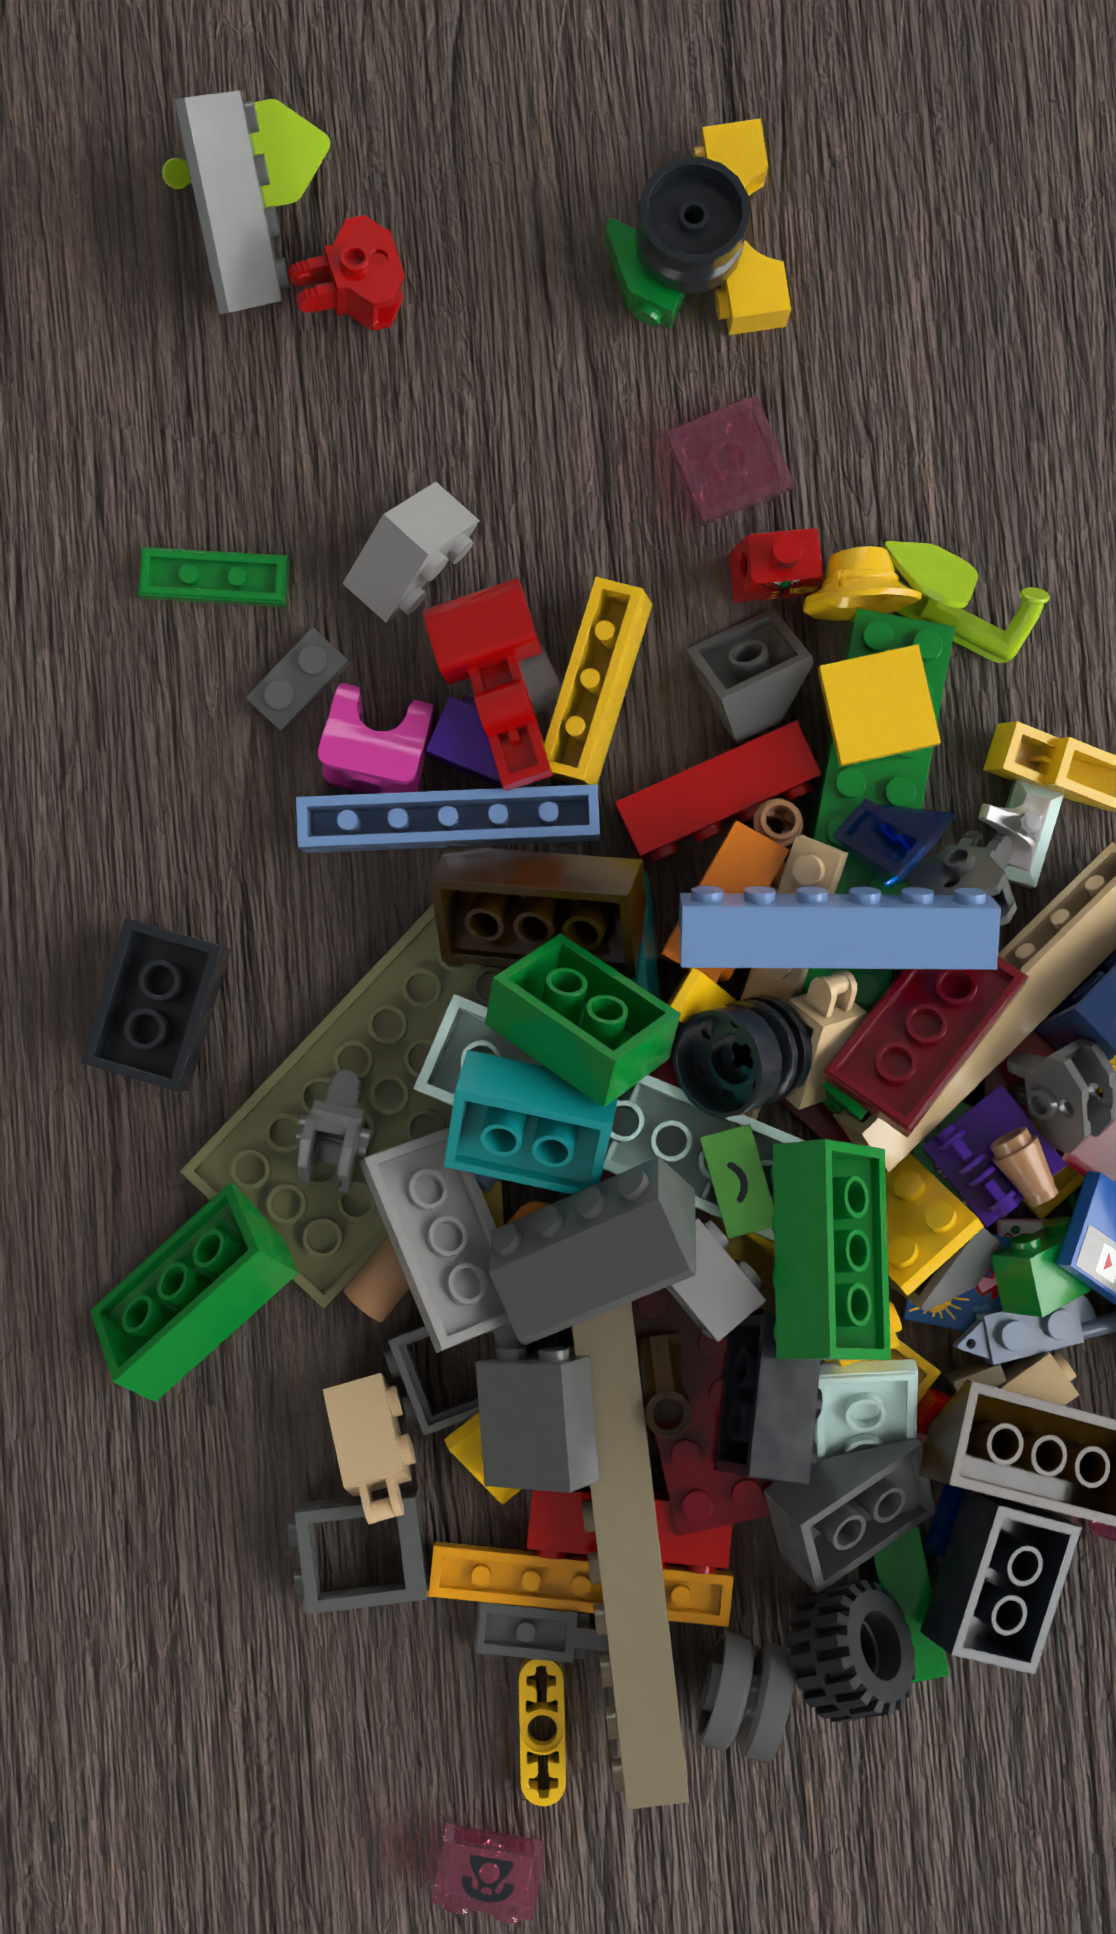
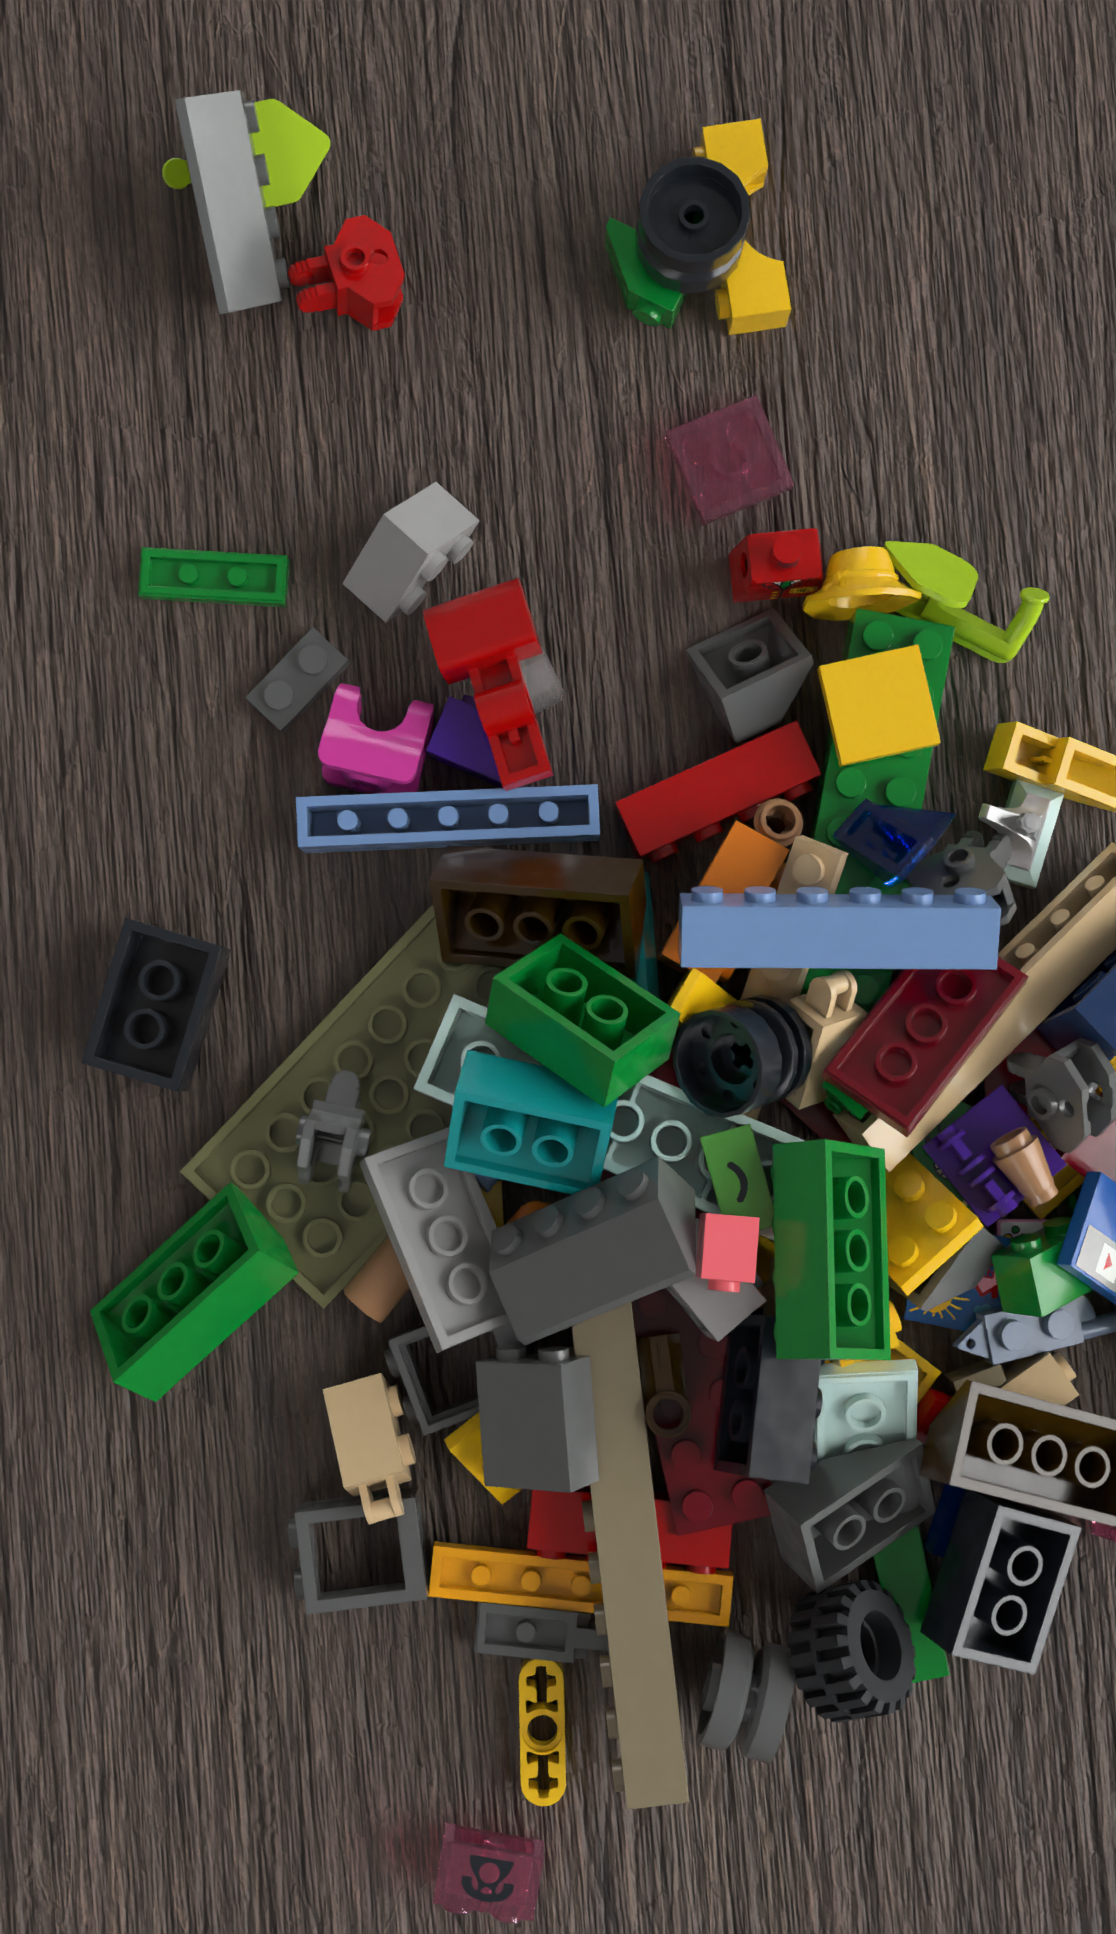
yellow brick [544,577,653,785] -> none
none -> coral brick [695,1213,760,1292]

